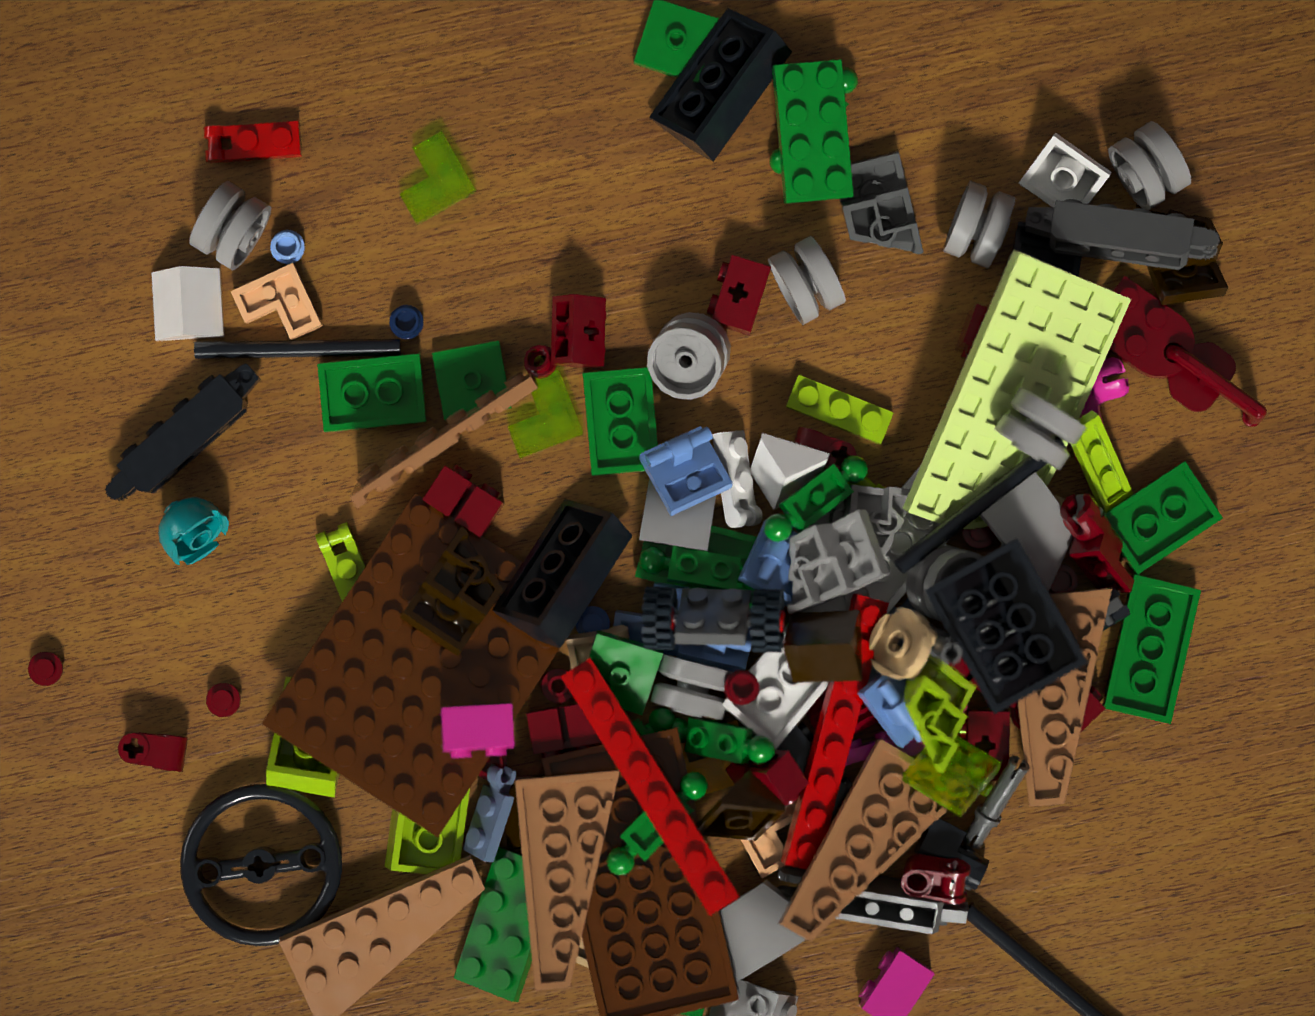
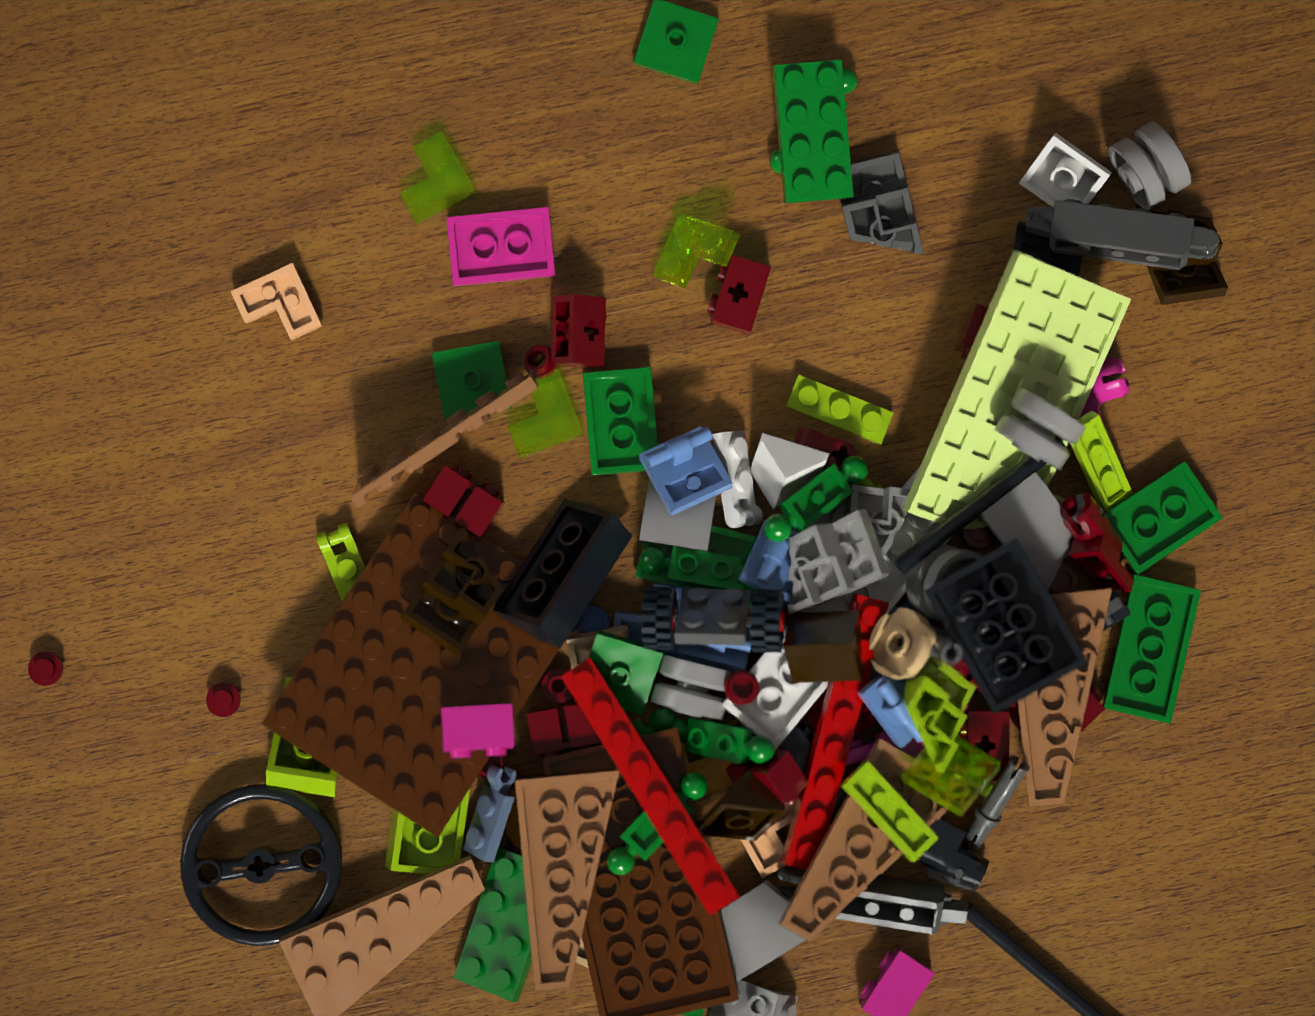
black hinge [105,363,261,501] -> none
dark red piece [118,732,188,772] -> none
white slope [152,266,224,341] -> none
teal cylinder [158,497,229,565] -> none
light grey wheel [189,181,271,271] -> none
black piece [194,339,401,359] -> none
red plate [204,121,302,163] -> none
light blue plate [270,230,305,264] -> none
green plate [317,354,427,433] -> none
dark blue plate [389,305,424,339] -> none
light grey wheel [647,312,731,400] -> none
black slope [649,8,792,162] -> none
light grey wheel [768,236,846,325] -> none
dark red piece [901,854,971,904] -> none
light grey wheel [943,181,1015,268] -> none
dark red plate [1109,276,1267,427] -> none
none -> dark pink plate [446,207,556,287]
none -> clear neon green plate [652,213,740,289]
none -> lime plate [840,761,939,862]

